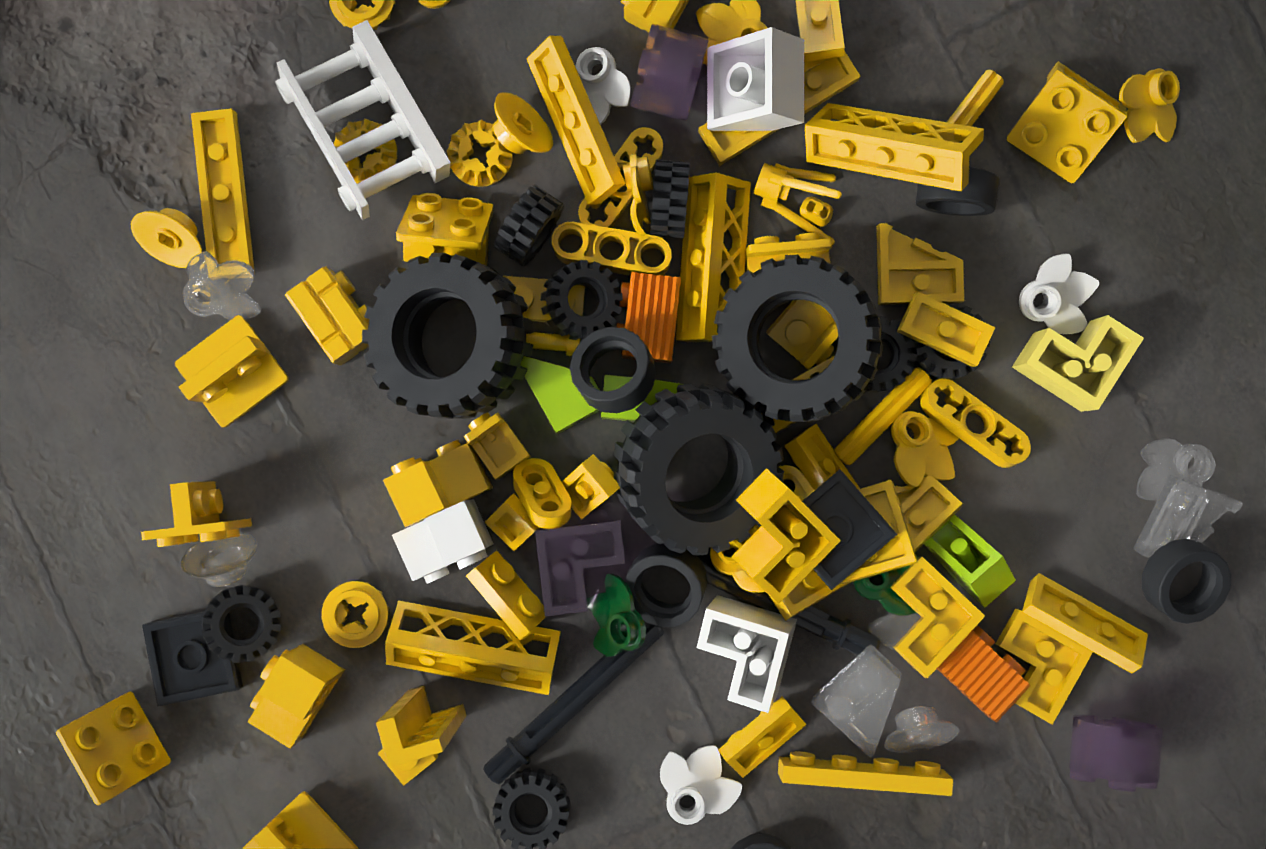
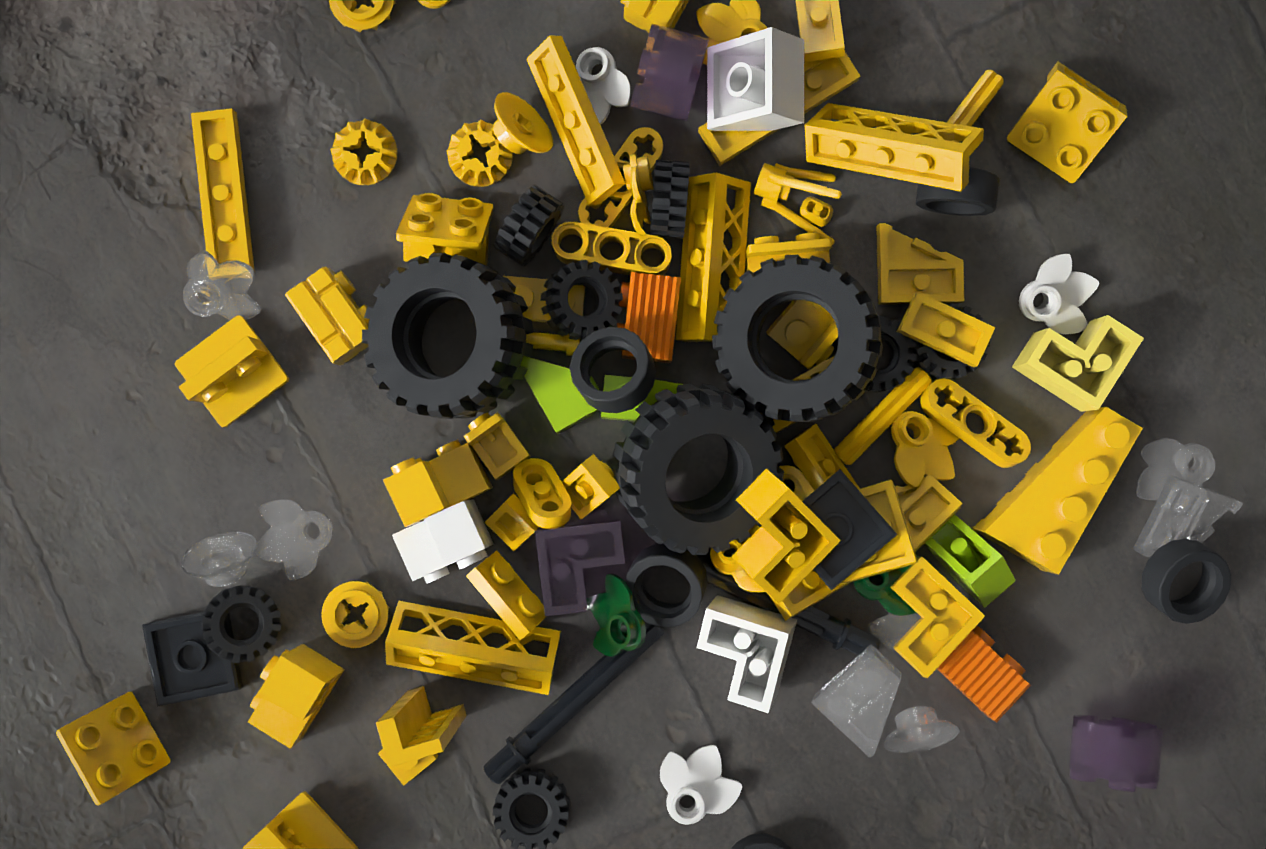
yellow piece [131,208,202,268] -> none
yellow bracket [141,481,252,547] -> none
white fence [275,20,451,220] -> none
yellow plate [718,696,807,778] -> none
yellow plate [778,751,953,796] -> none
yellow plate [996,608,1093,725] -> none
yellow plate [1022,573,1148,673] -> none
yellow plate [1119,68,1180,143] -> none
none -> clear plate [254,499,333,581]
none -> yellow wedge [972,407,1143,575]

